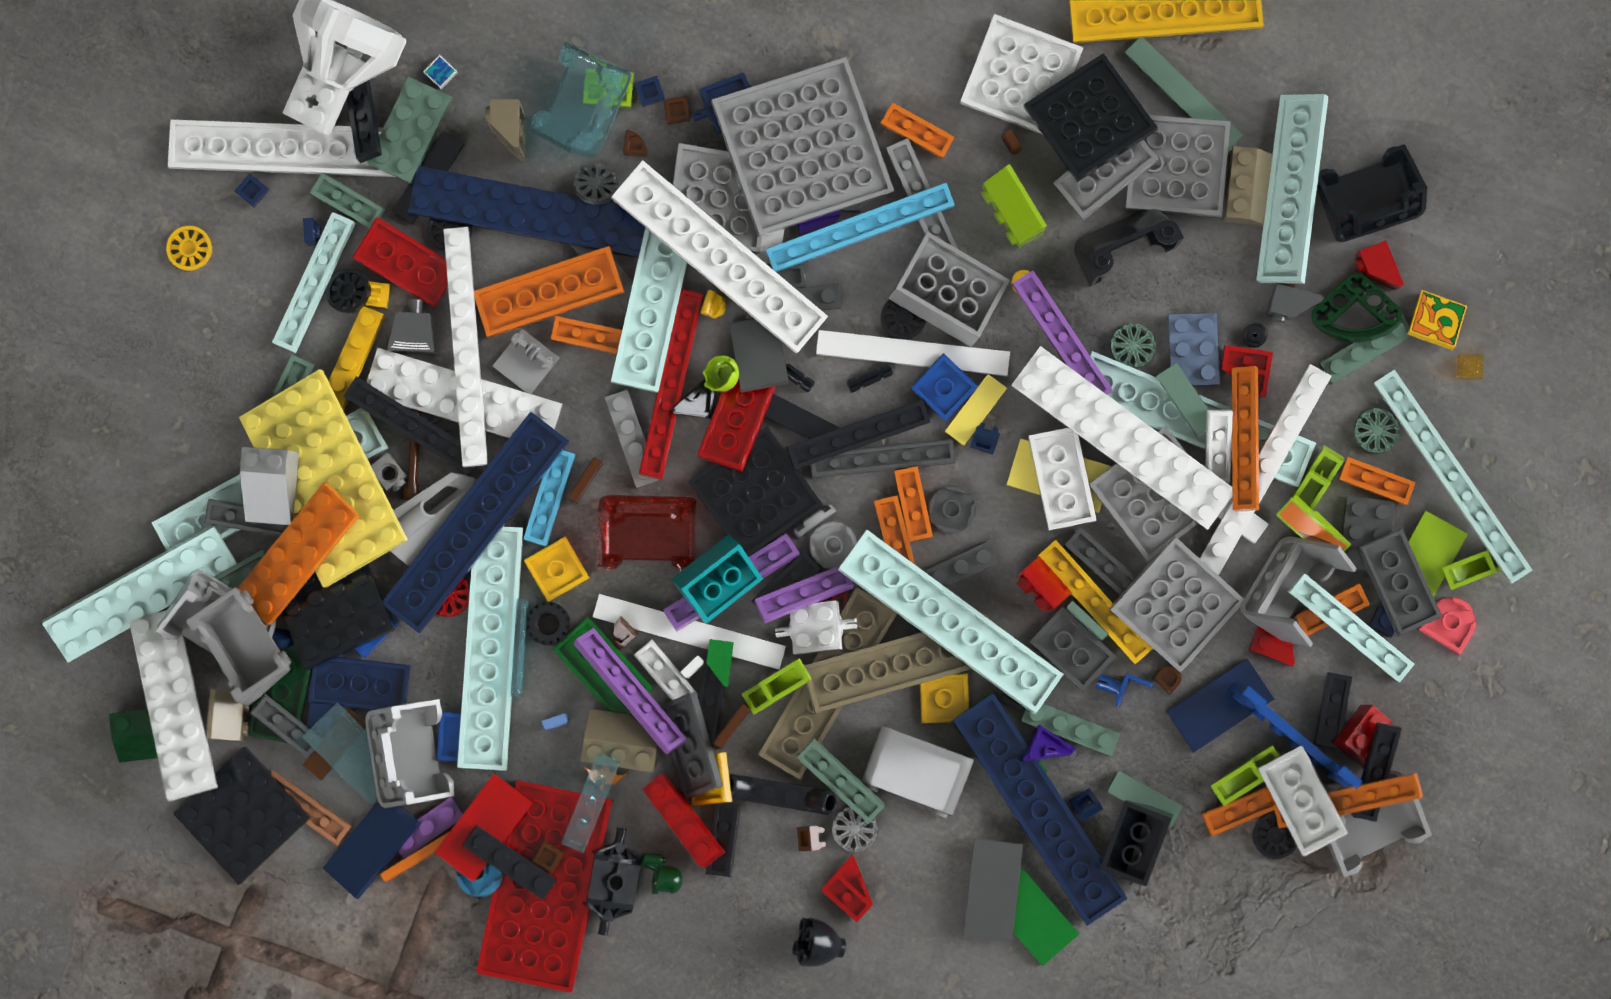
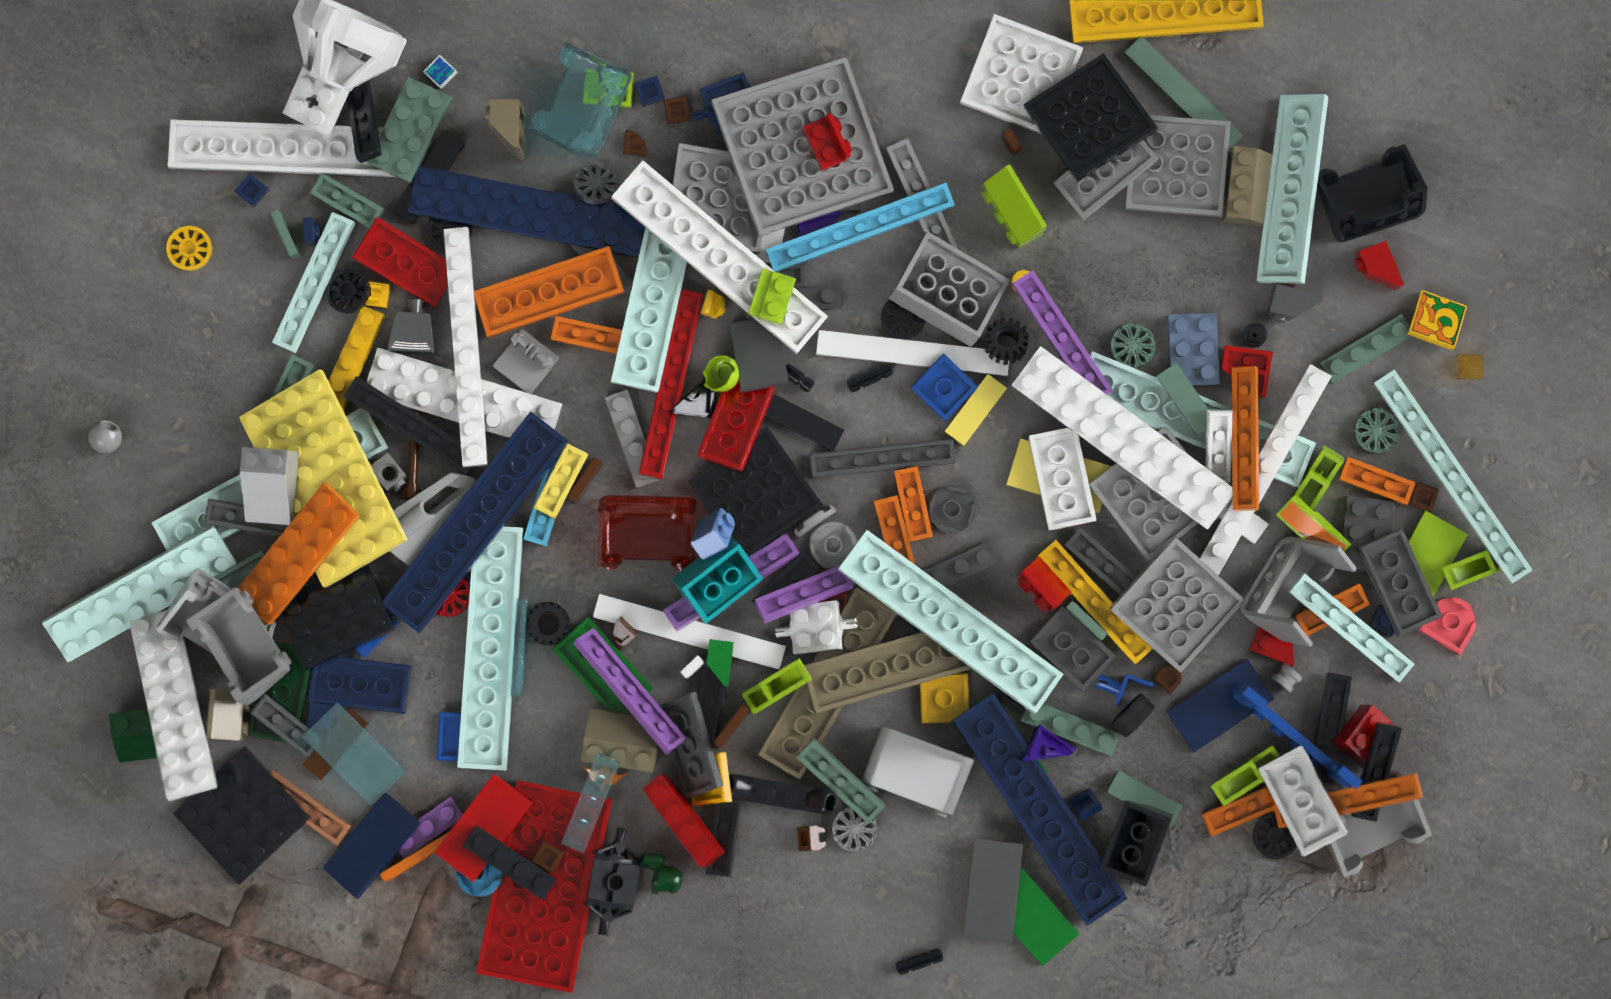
dark blue tile [272,628,293,648] -> none
light grey windscreen [365,699,455,808] -> none
yellow tile [524,536,590,602] -> none
medium blue tile [542,713,569,730] -> none
white tile [634,639,699,700] -> none
black plate [786,400,931,470] -> none
black piece [792,917,846,967] -> none
red wing [821,855,873,923] -> none
orange plate [880,102,955,159] -> none
dark blue tile [970,423,1000,455] -> none
black windscreen [1074,209,1184,287] -> none
dark green beam [1311,273,1403,342] -> none
none -> light grey piece [88,420,122,454]
none -> sand green tile [270,209,301,260]
none -> light yellow tile [533,444,589,519]
none -> medium blue brick [691,508,735,560]
none -> lime plate [748,268,796,325]
none -> red bracket [802,113,852,172]
none -> black axle [896,948,943,975]
none -> black tyre [984,318,1029,365]
none -> black tyre [1112,693,1155,738]
none -> light grey wheel [1271,663,1302,693]
none -> reddish brown tile [1408,482,1439,513]

